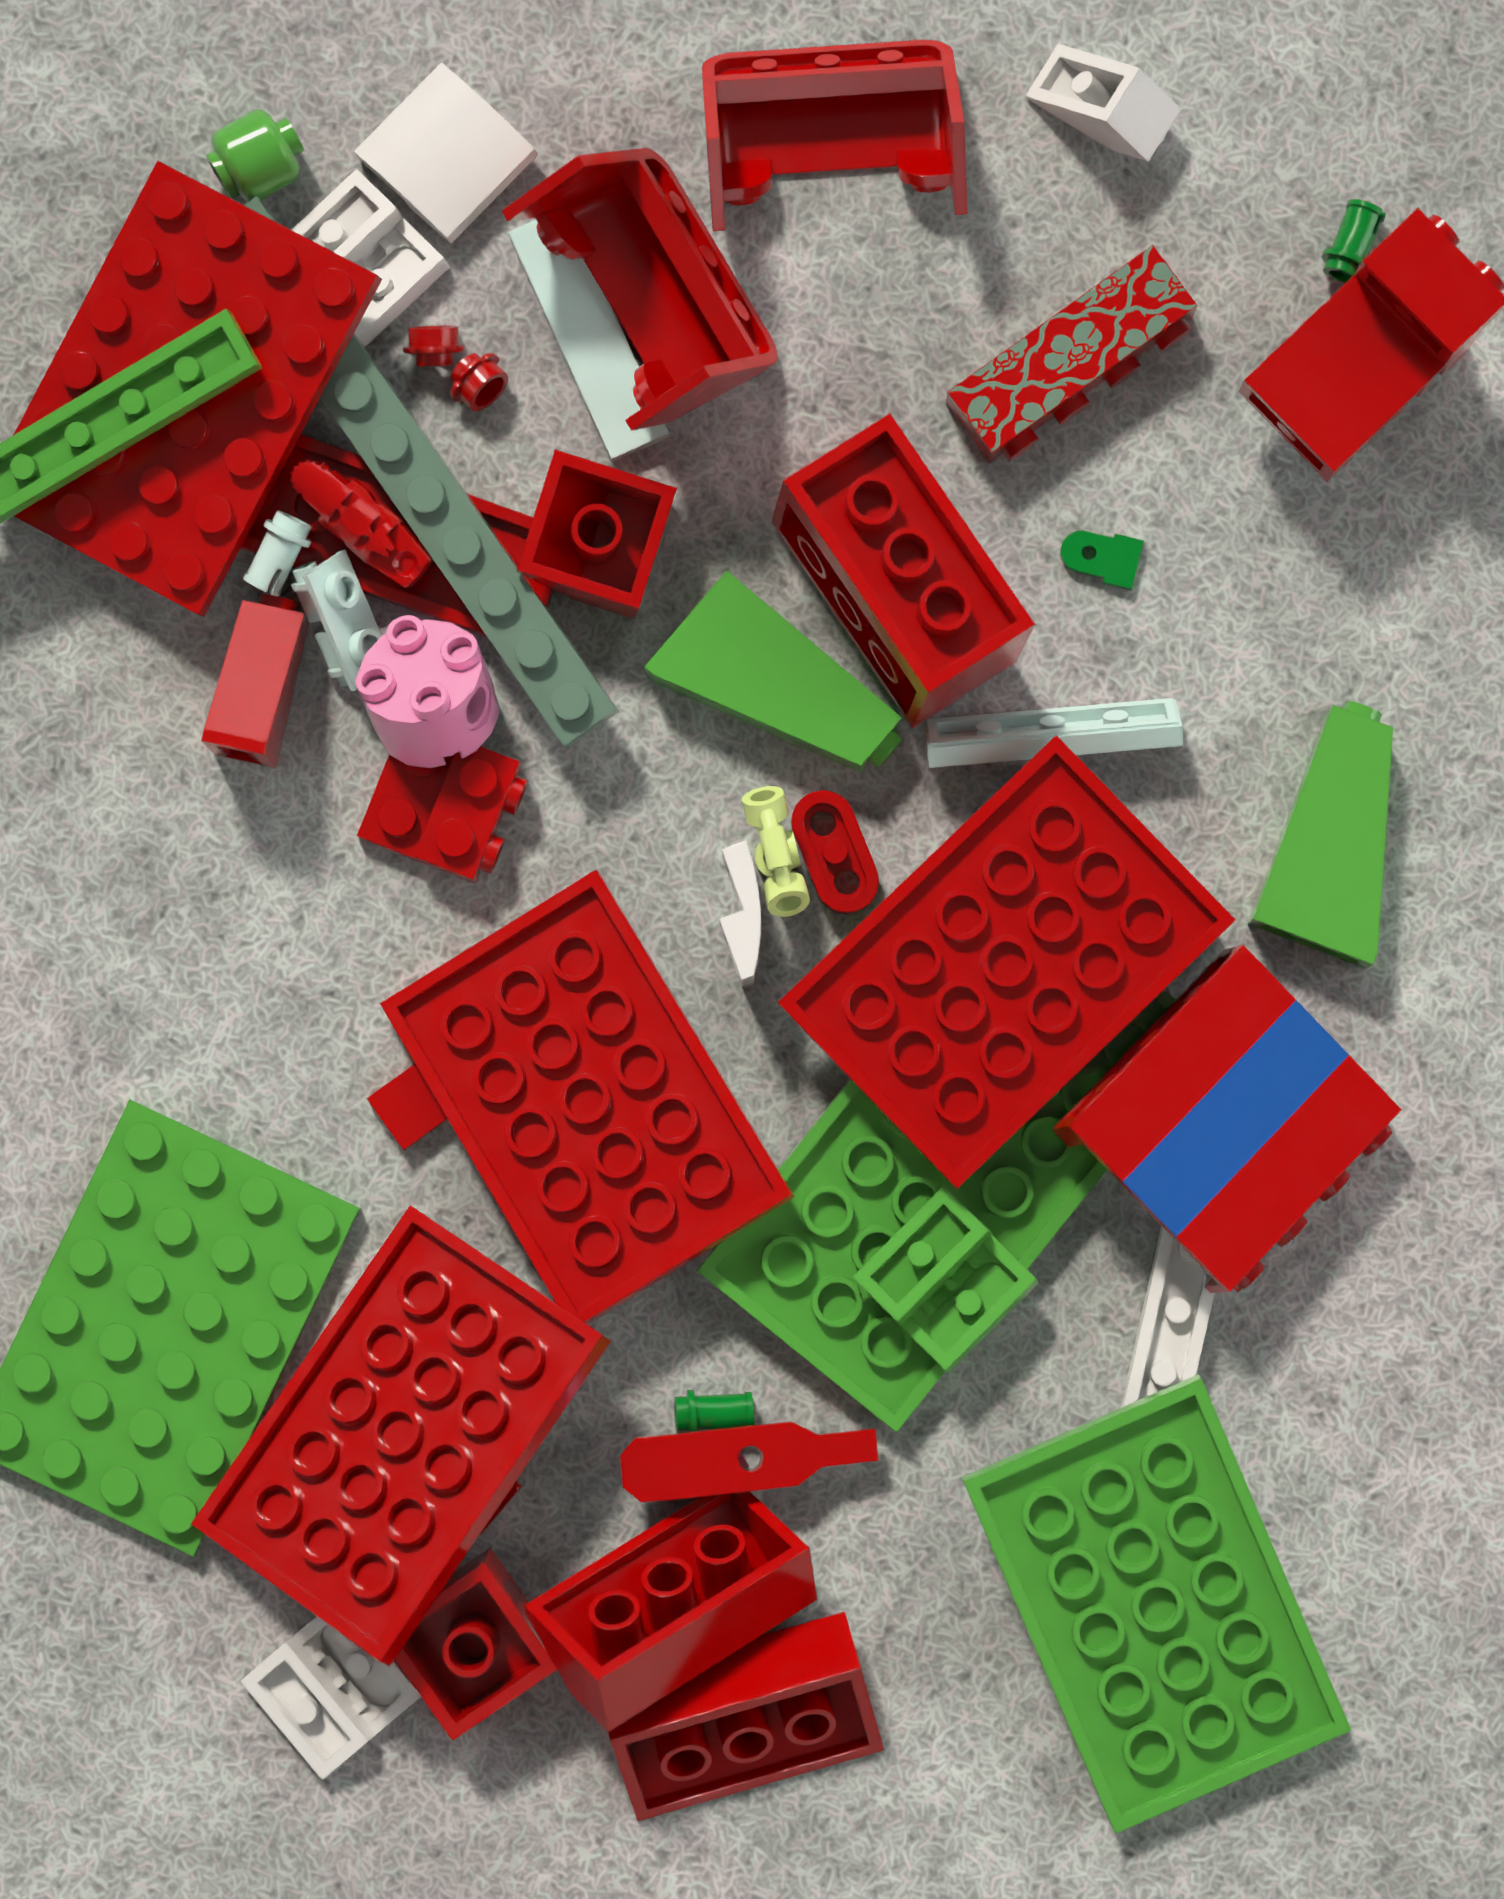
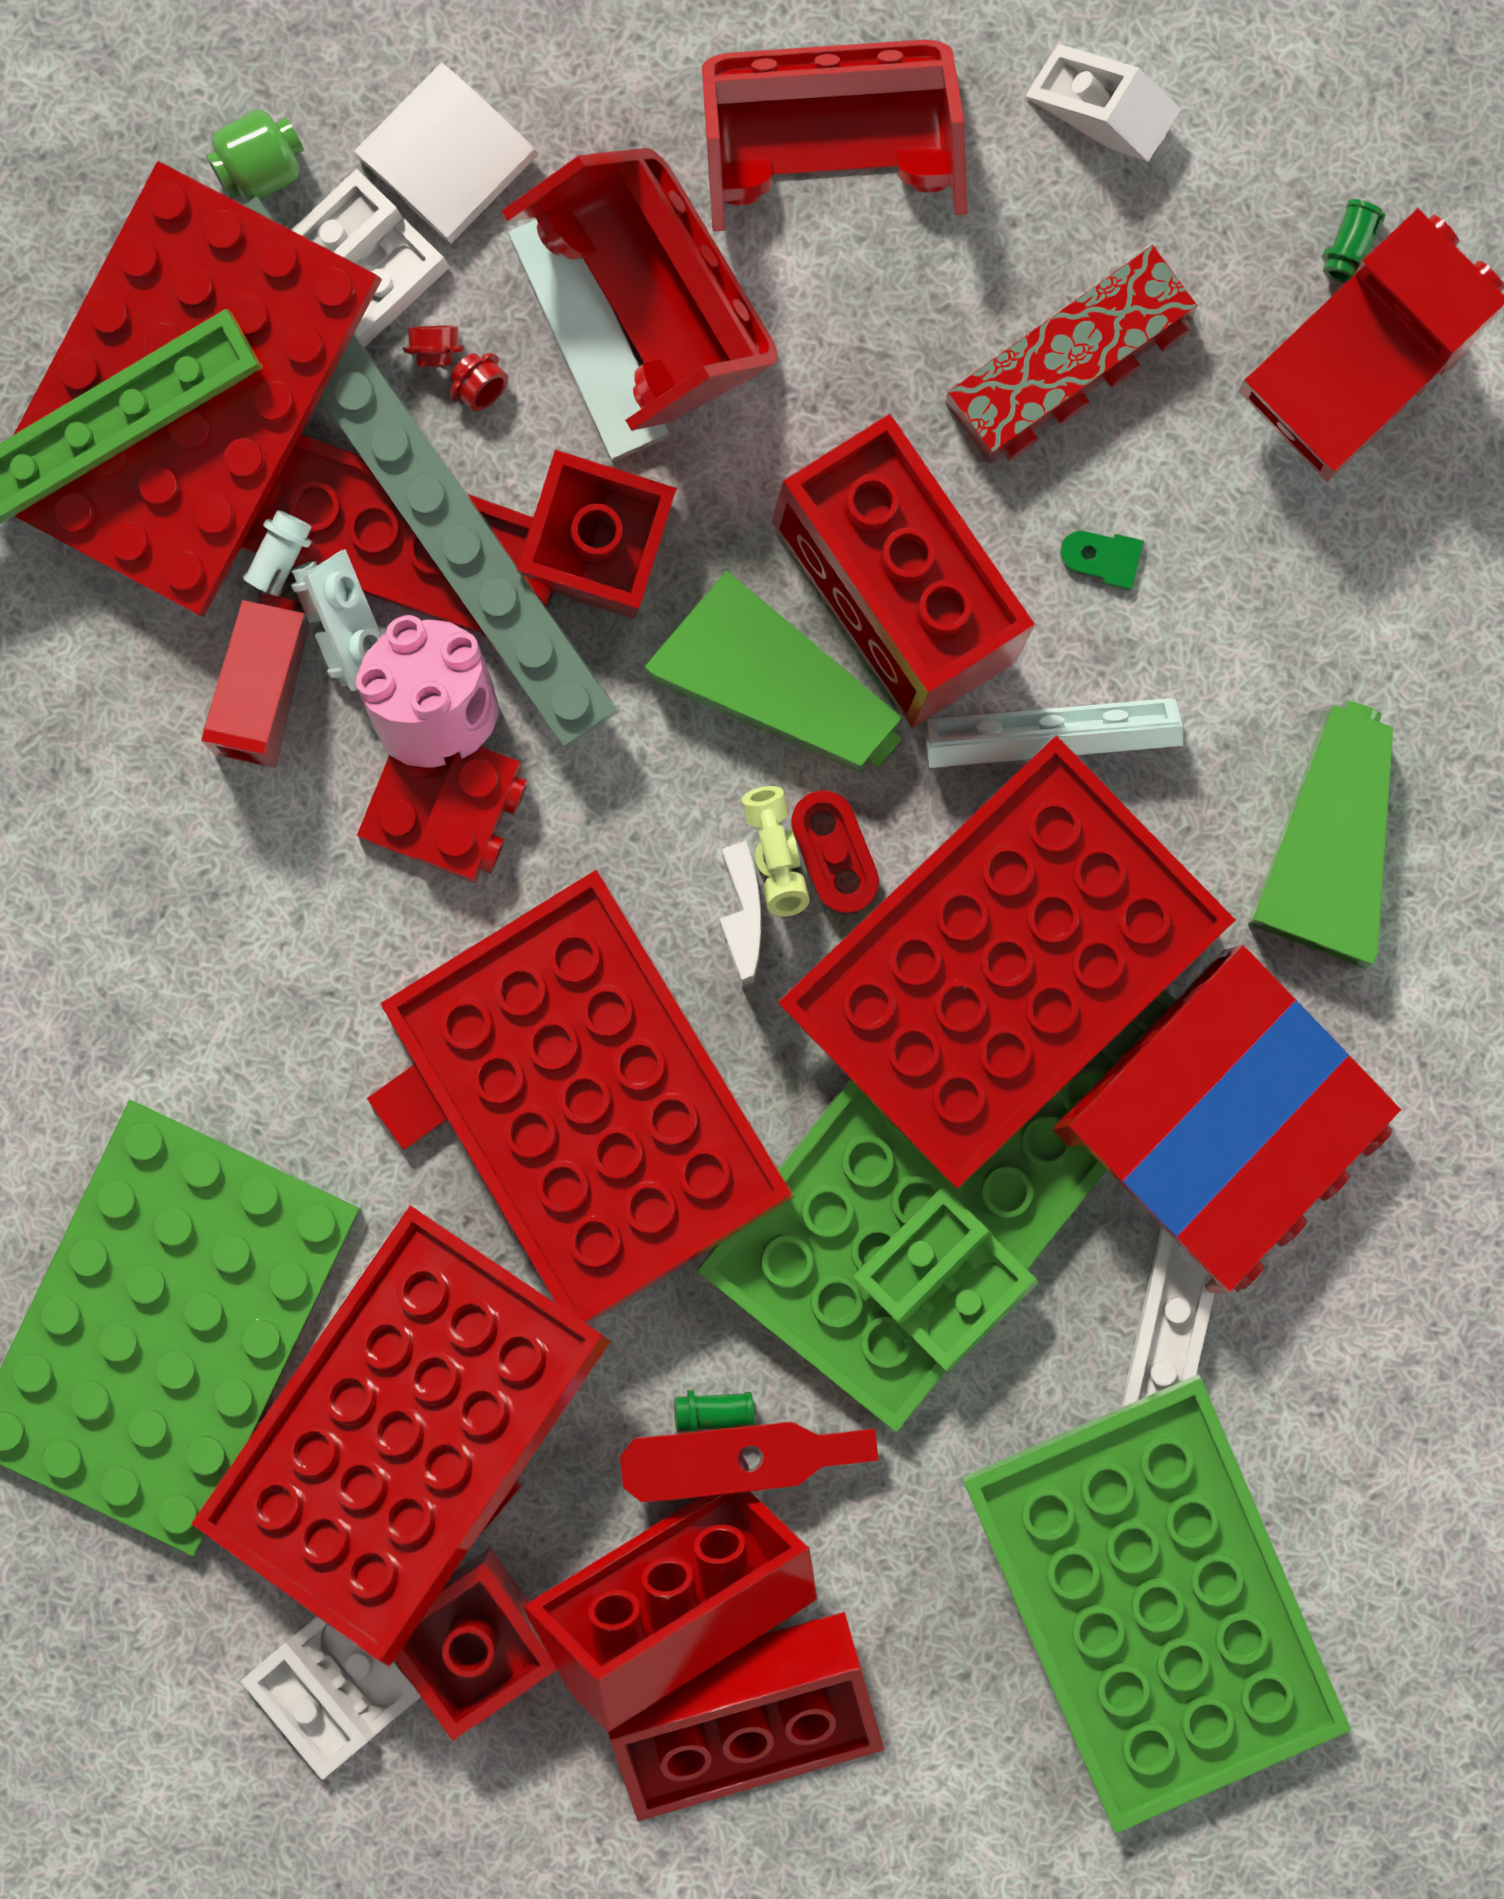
red hinge [290,460,434,588] -> none

